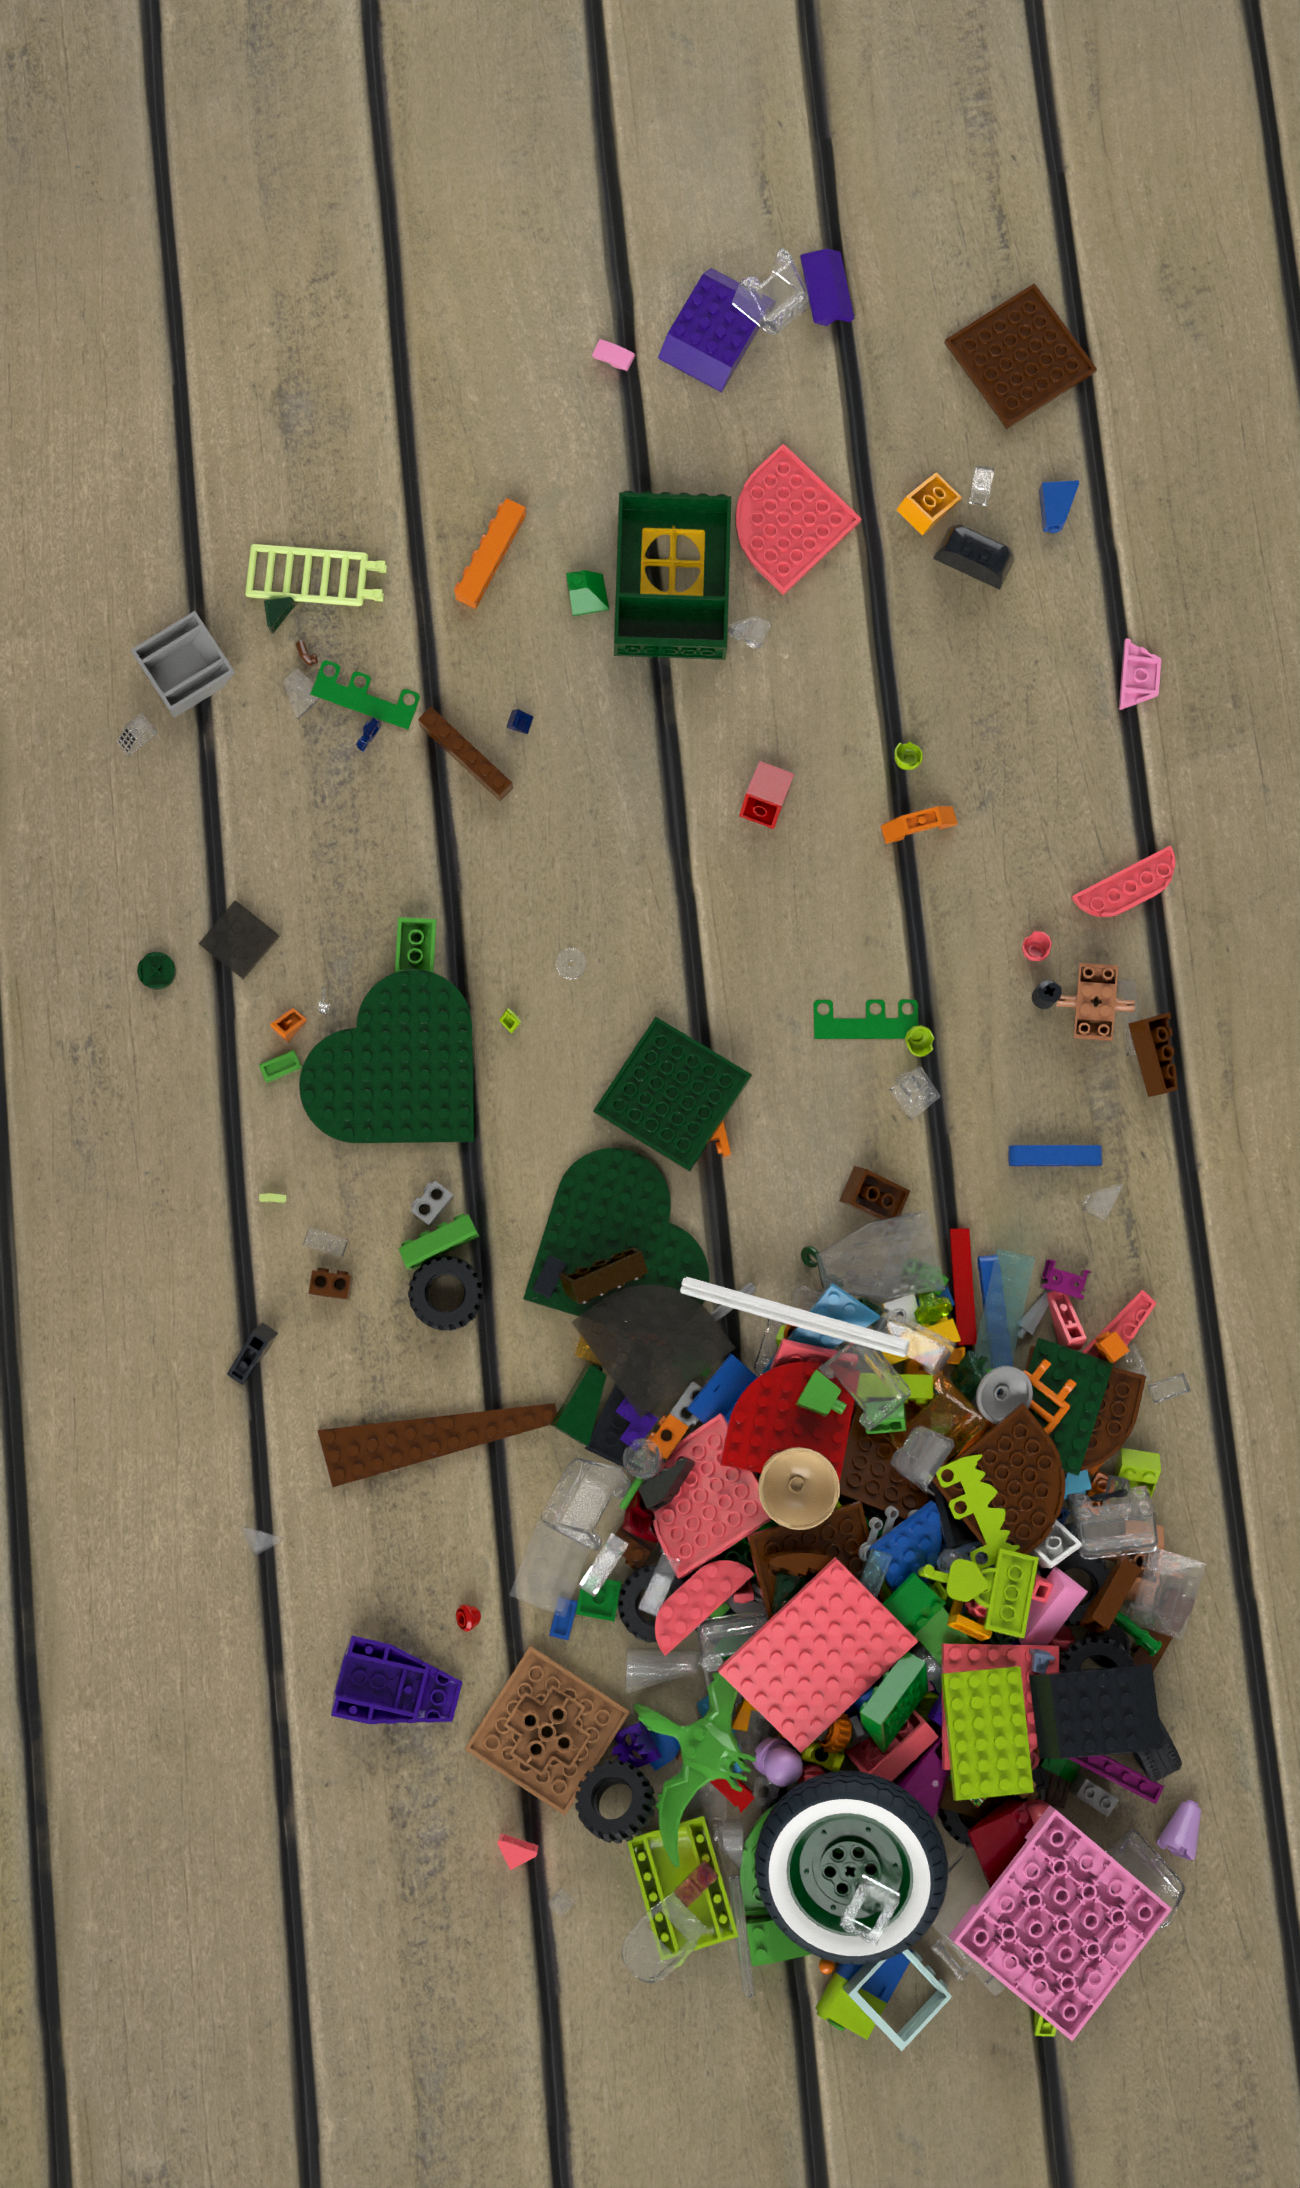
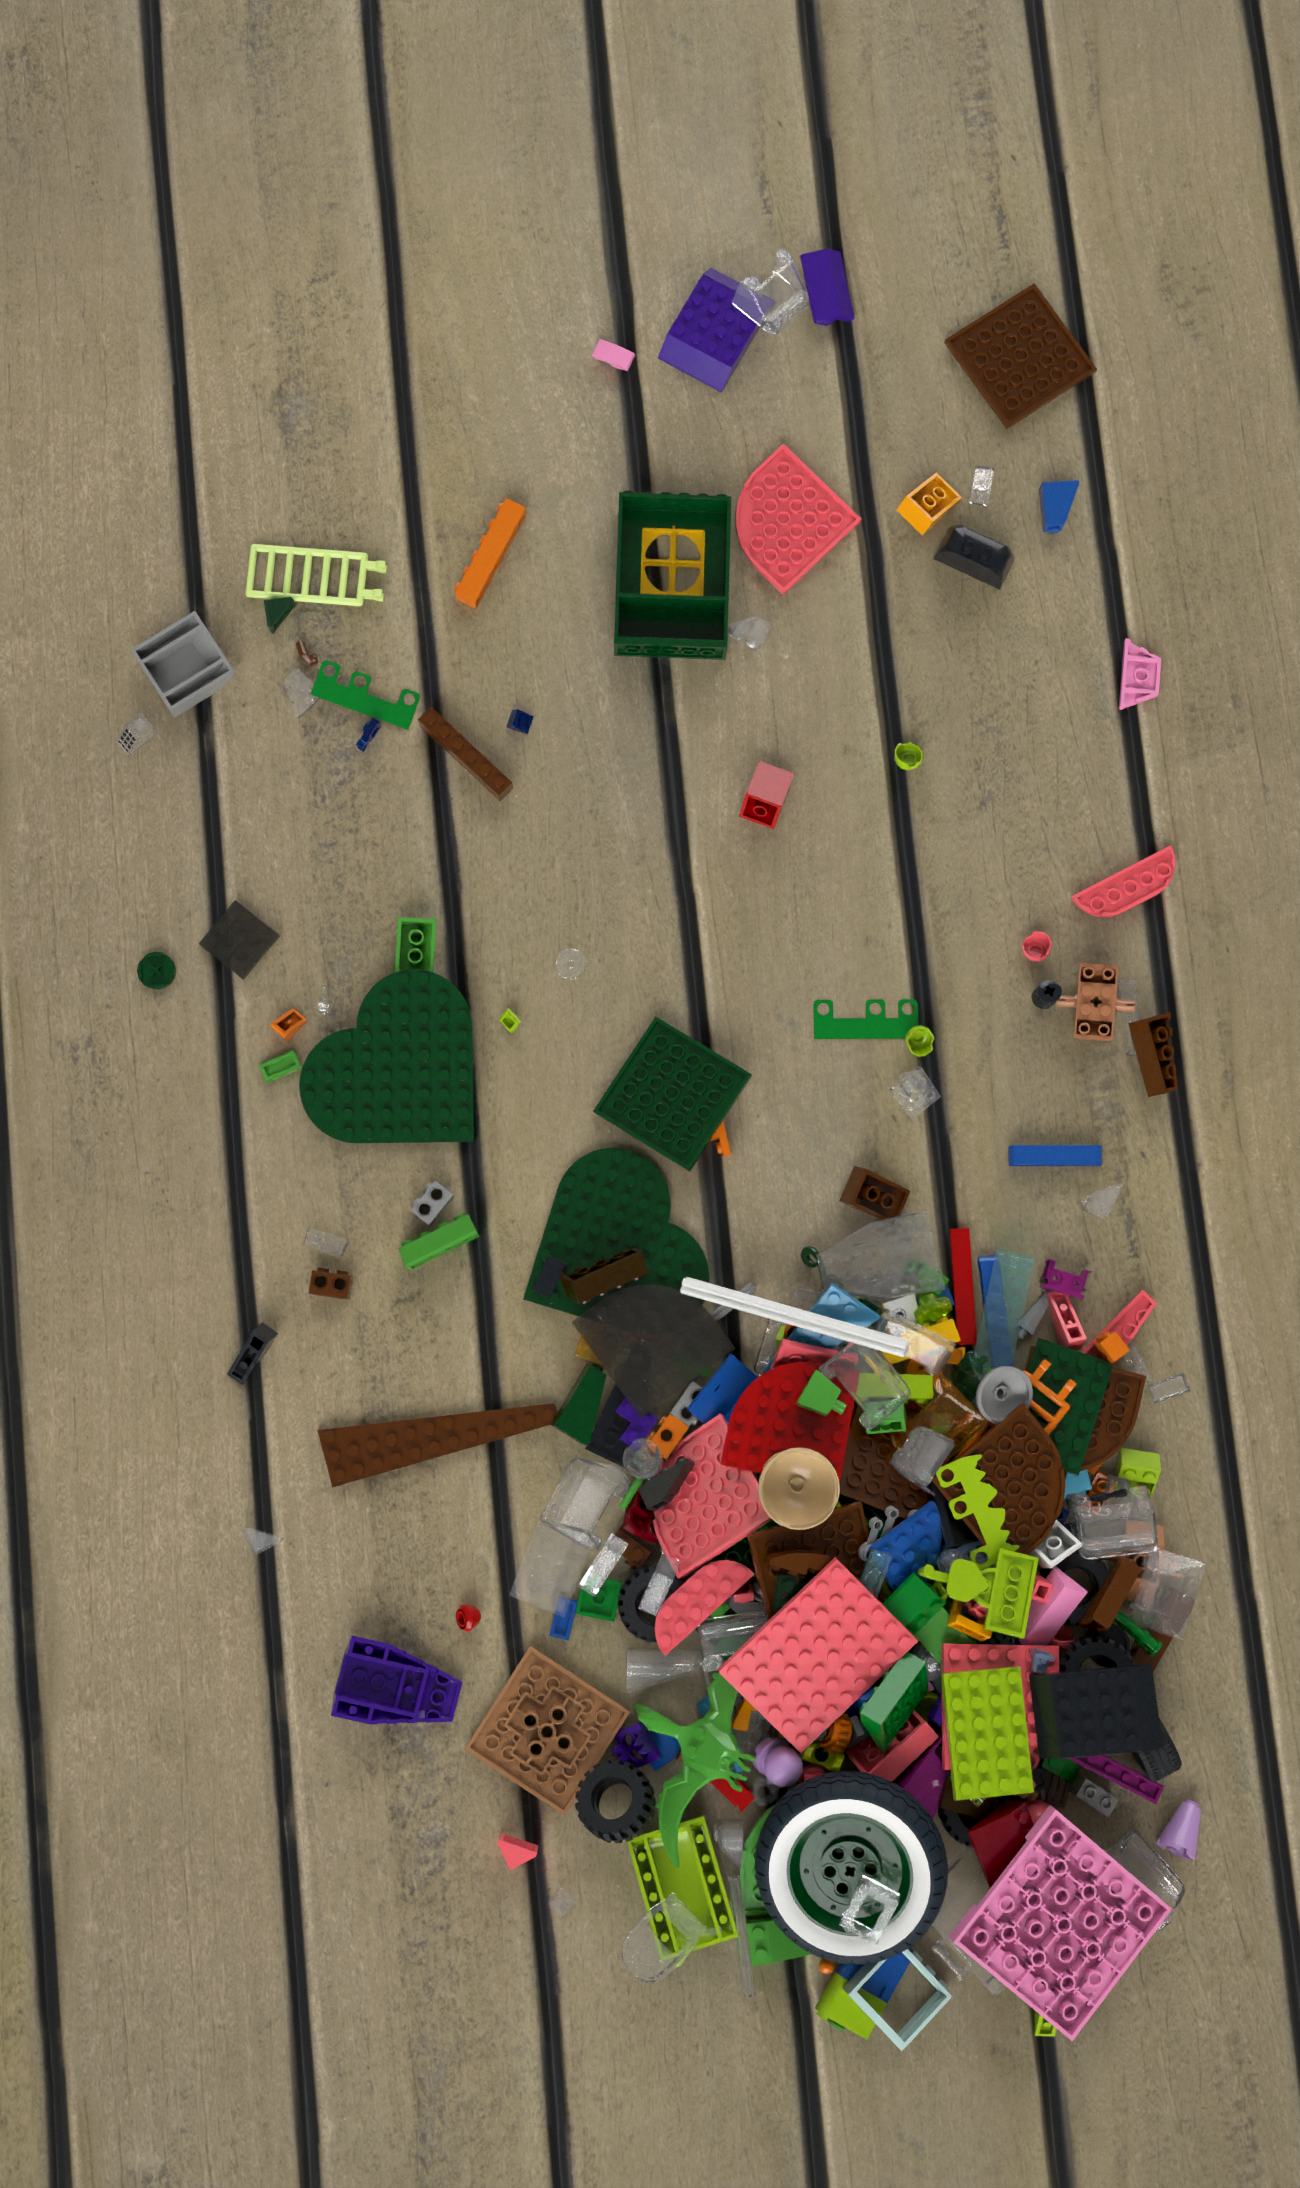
yellowish green tile [259,1193,286,1203] -> none
black tyre [408,1255,484,1331] -> none
green slope [566,570,609,616] -> none
slope [674,1860,718,1907] -> none
clear plate [687,1782,727,1821] -> none
orange slope [880,806,958,844] -> none

